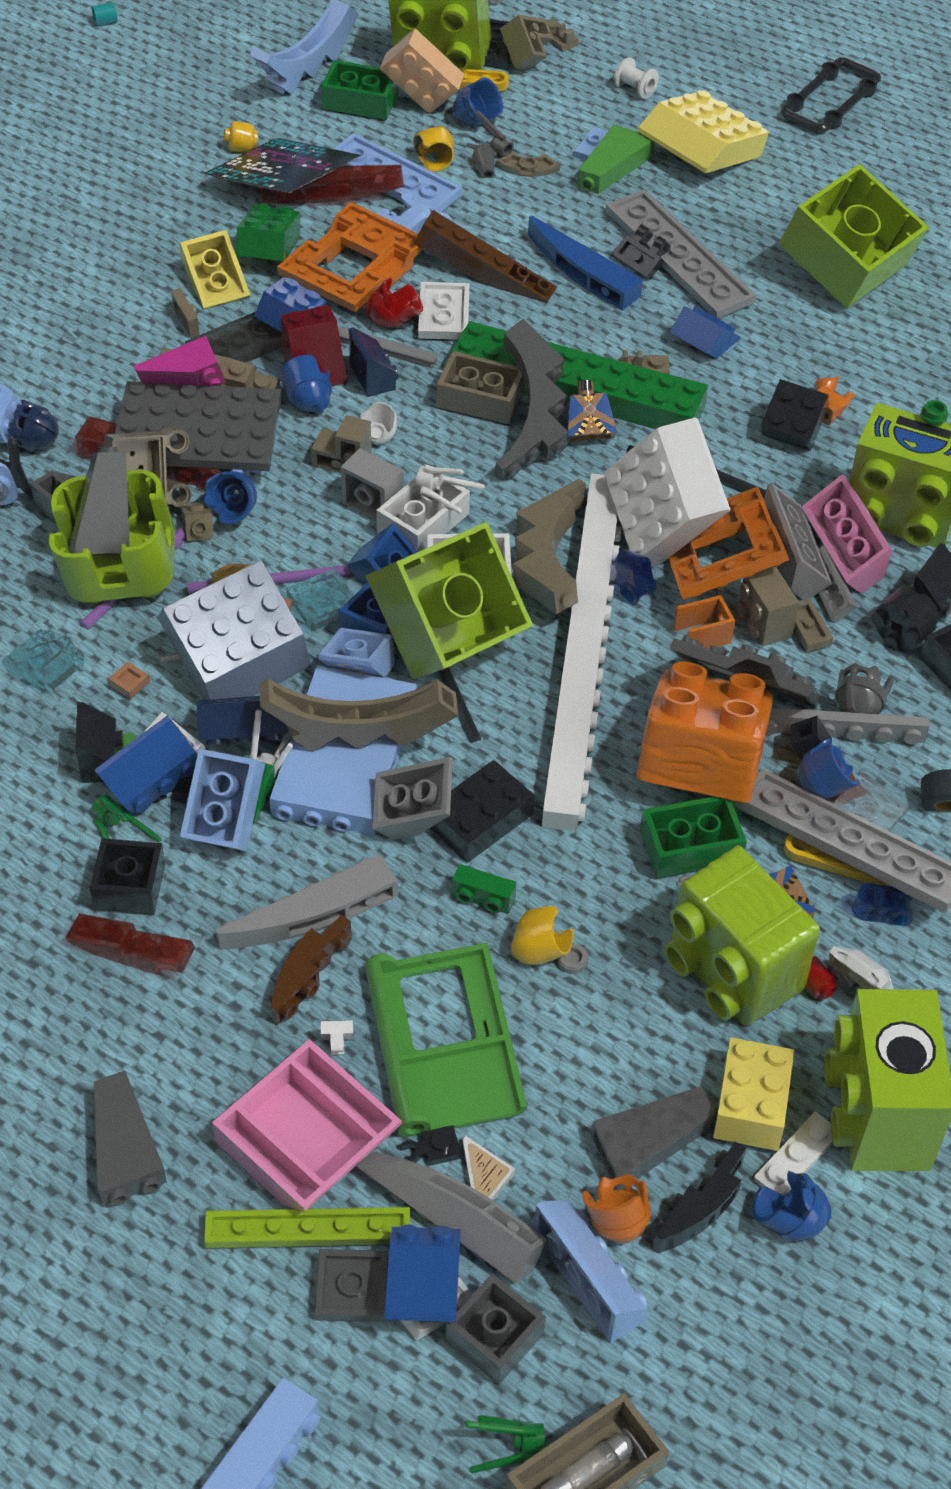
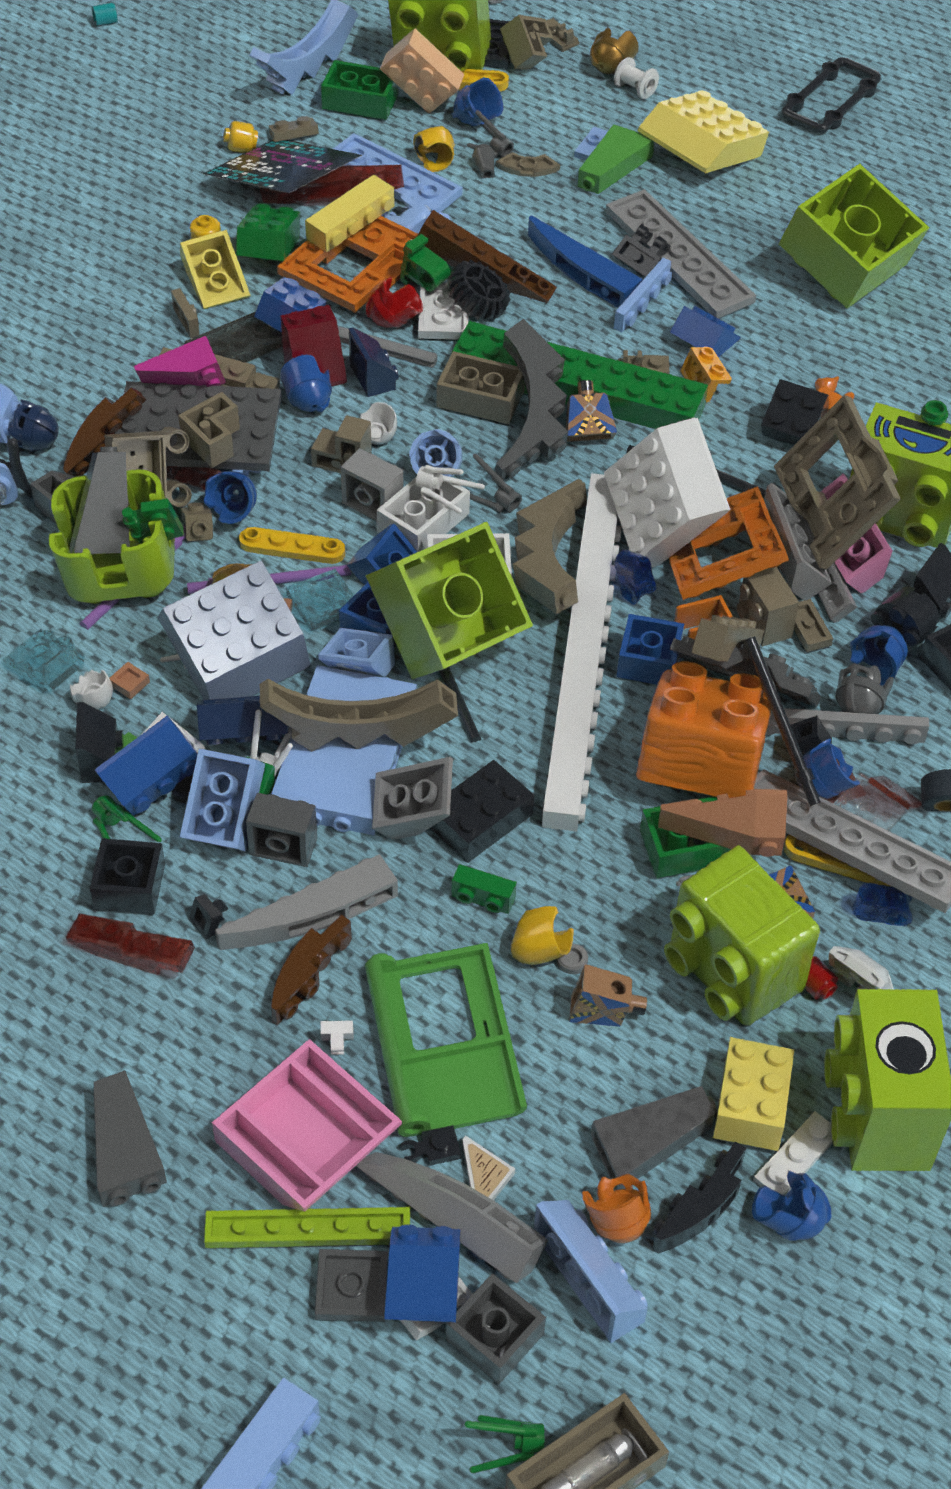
none -> reddish brown slope [63,387,147,477]
none -> white hair [70,669,113,710]
none -> green plate [122,498,184,544]
none -> dark tan brick [178,392,240,468]
none -> black tile [189,894,228,939]
none -> yellow head [190,215,221,239]
none -> yellow plate [239,527,345,564]
none -> dark grey brick [246,793,317,867]
none -> dark tan plate [268,116,319,142]
none -> light yellow brick [305,175,395,252]
none -> green pin [400,234,451,291]
none -> light blue cylinder [409,429,463,478]
none -> black gear [446,260,511,322]
none -> dark grey plant [470,454,522,513]
none -> medium nougat torso [569,964,647,1027]
none -> pearl gold helmet [590,27,639,74]
none -> light blue plate [614,258,672,332]
none -> blue brick [617,614,684,685]
none -> nougat wedge [658,789,787,857]
none -> light orange bracket [680,347,732,403]
none -> dark tan arch [691,615,764,662]
none -> black bar [744,636,821,806]
none -> dark tan piece [774,395,901,570]
none -> blue helmet [850,625,908,686]
none -> clear red piece [868,775,922,810]

